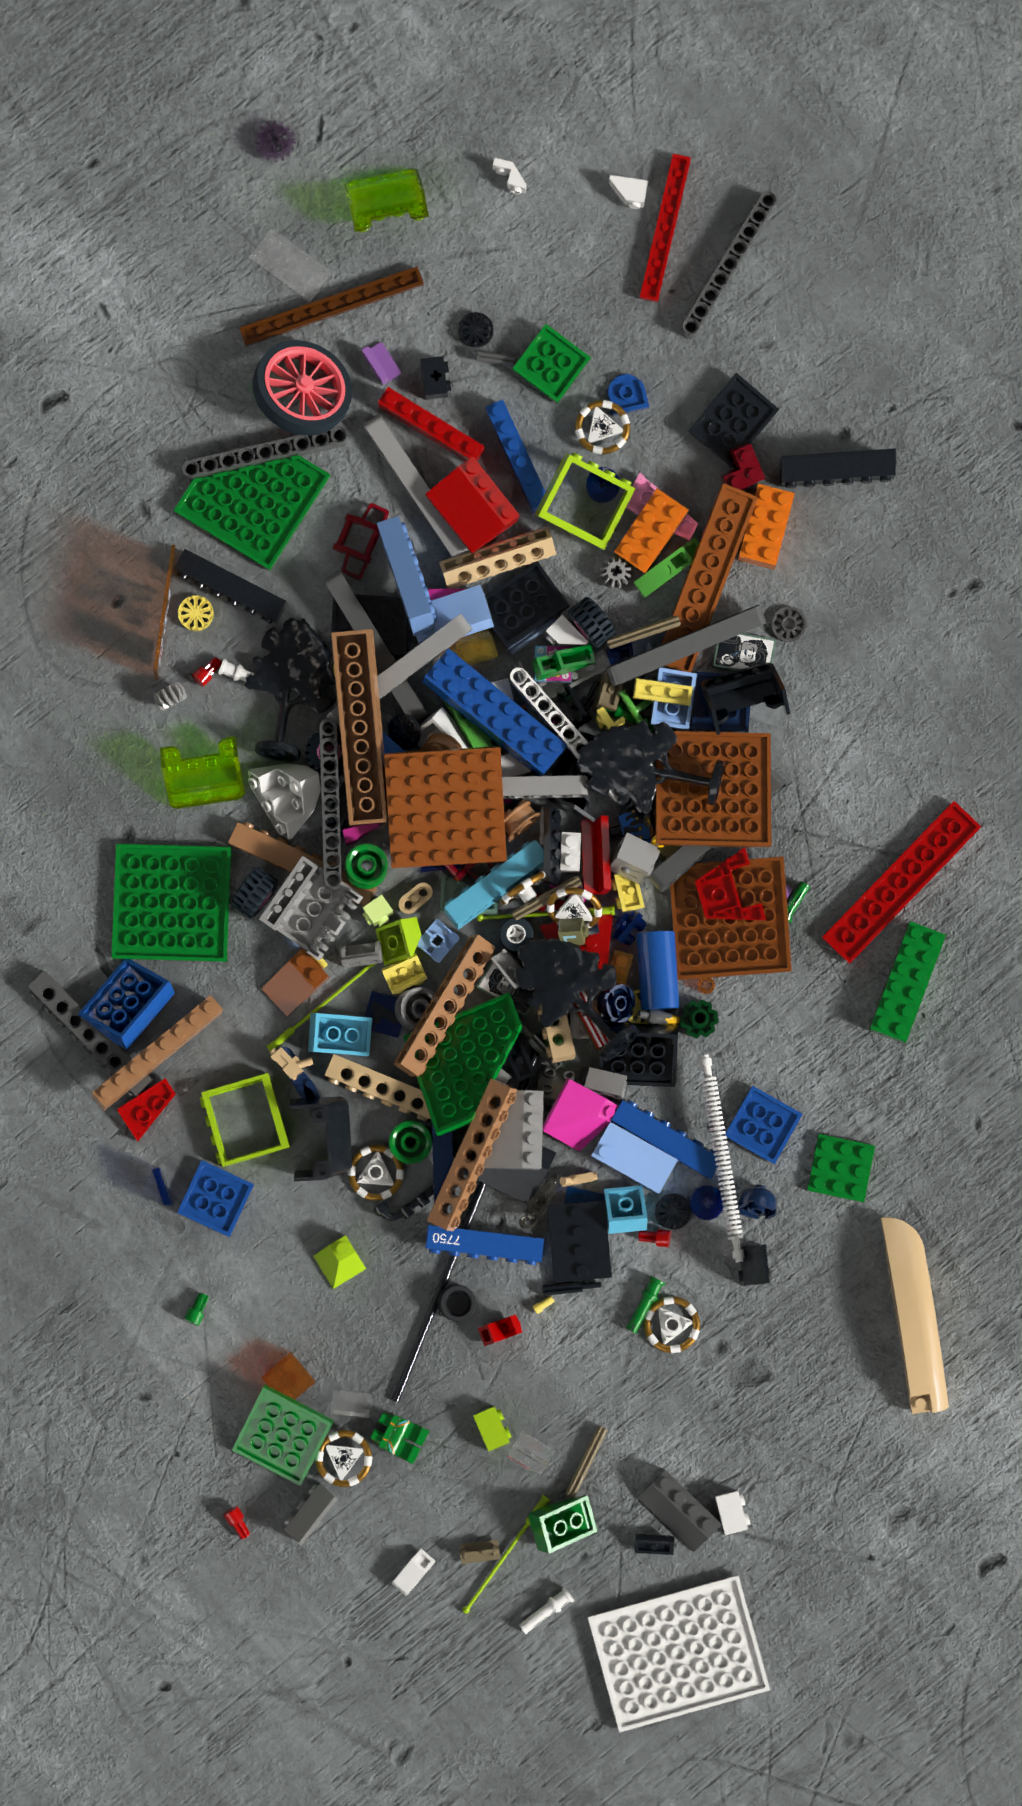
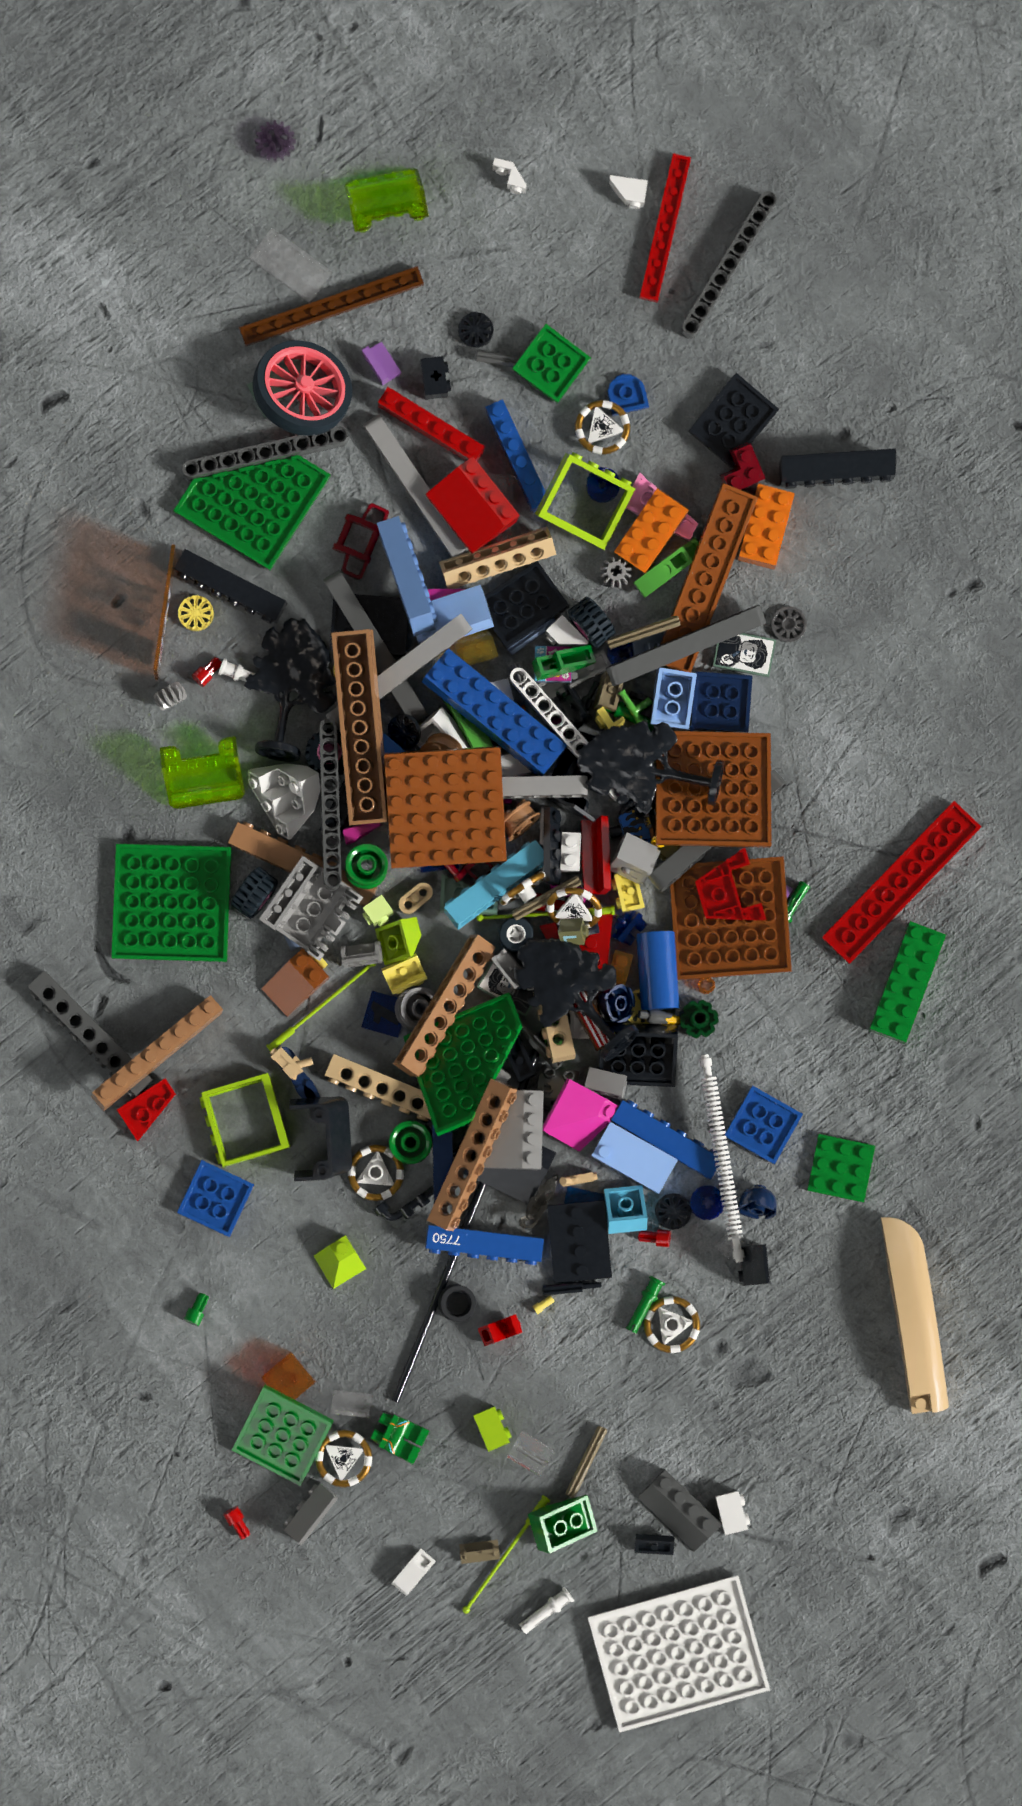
blue slope [78,959,175,1050] -> none
clear blue tile [152,1167,174,1207] -> none
medium azure slope [308,1013,372,1056] -> none
light blue piece [417,919,460,963] -> none
light yellow tile [633,678,693,706] -> none
black windscreen [700,662,790,735] -> none

